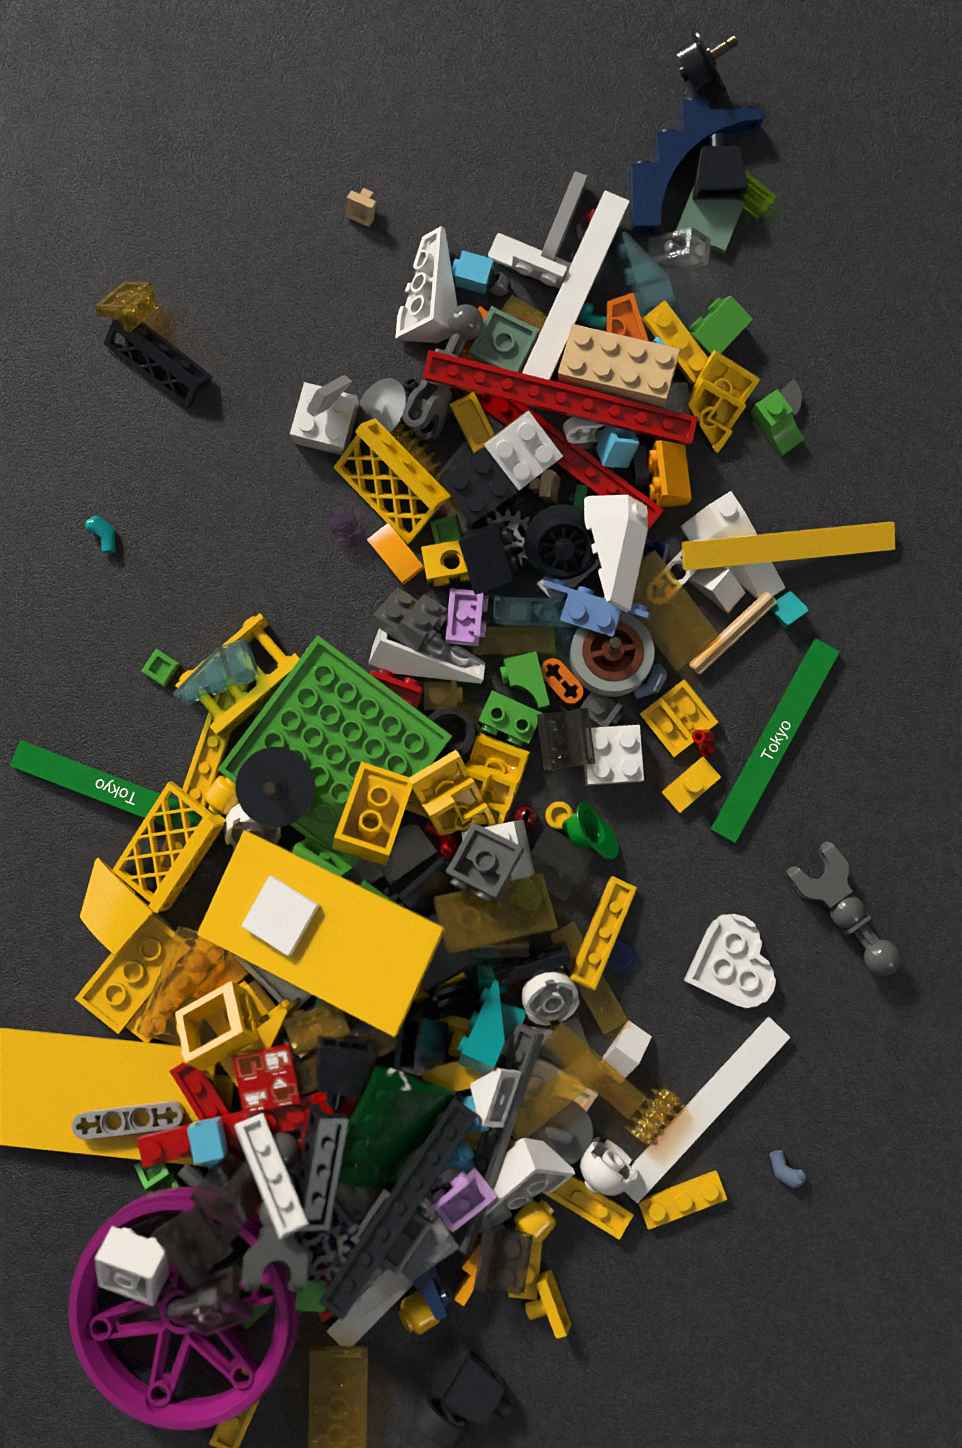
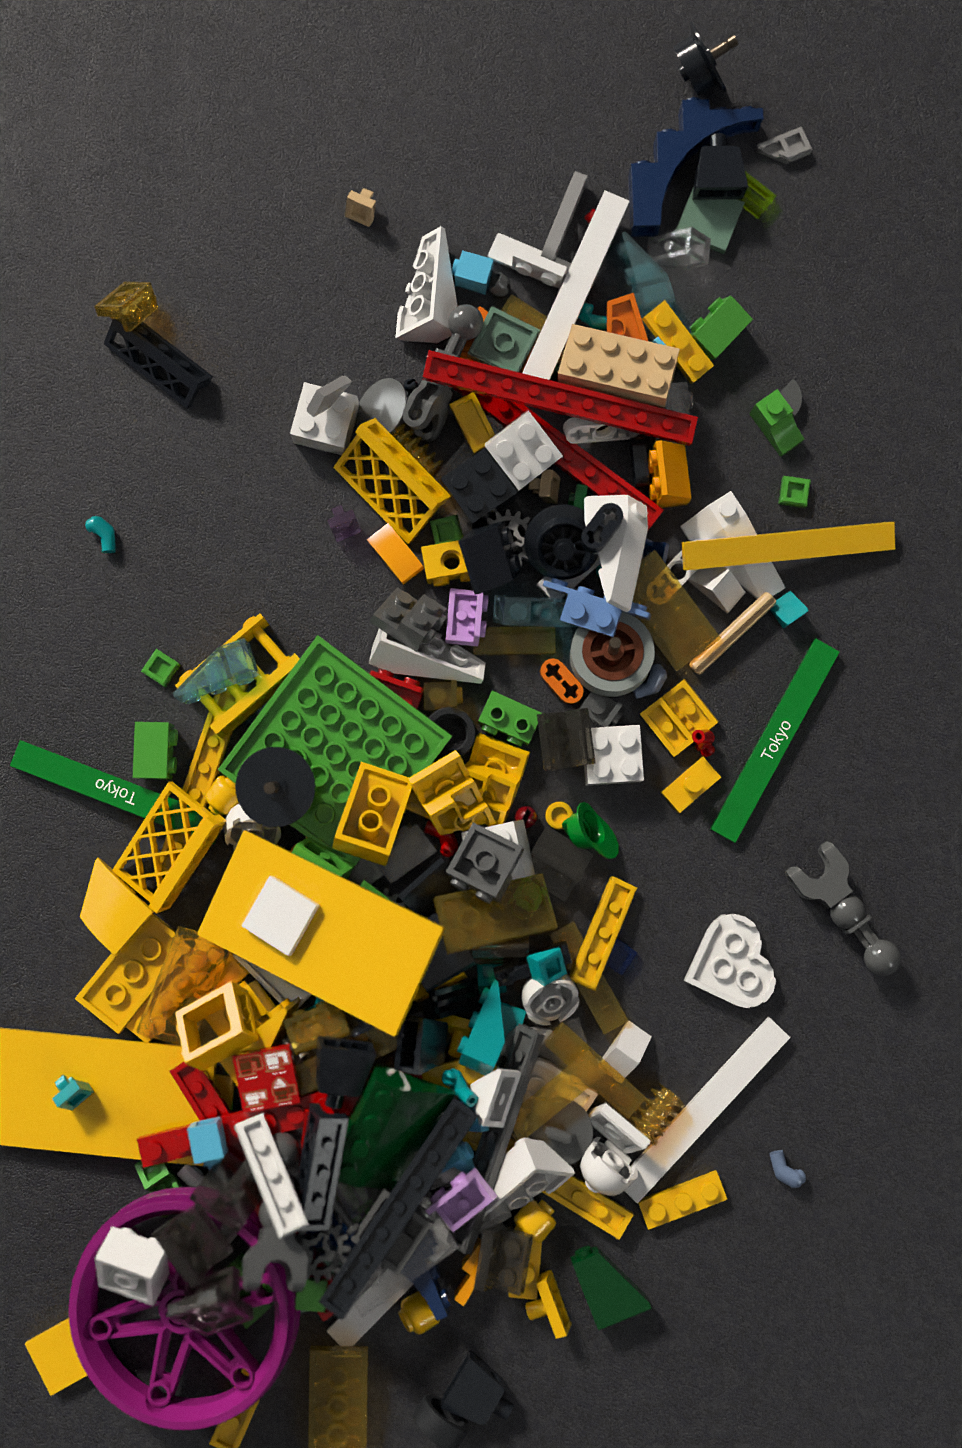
light grey beam [72,1101,185,1139] -> none
bright green arch [500,651,550,710] -> none
medium azure brick [596,425,639,468] -> none
yellow slope [687,350,760,453] -> none
none -> yellow tile [25,1318,87,1396]
none -> teal tile [52,1075,94,1110]
none -> bright green brick [133,722,178,780]
none -> teal arm [442,1068,478,1107]
none -> teal slope [527,948,567,986]
none -> dark green slope [571,1246,652,1330]
none -> black beam [581,503,623,553]
none -> white tile [587,1103,650,1154]
none -> light grey tile [755,126,812,164]
none -> bright green tile [778,476,811,508]

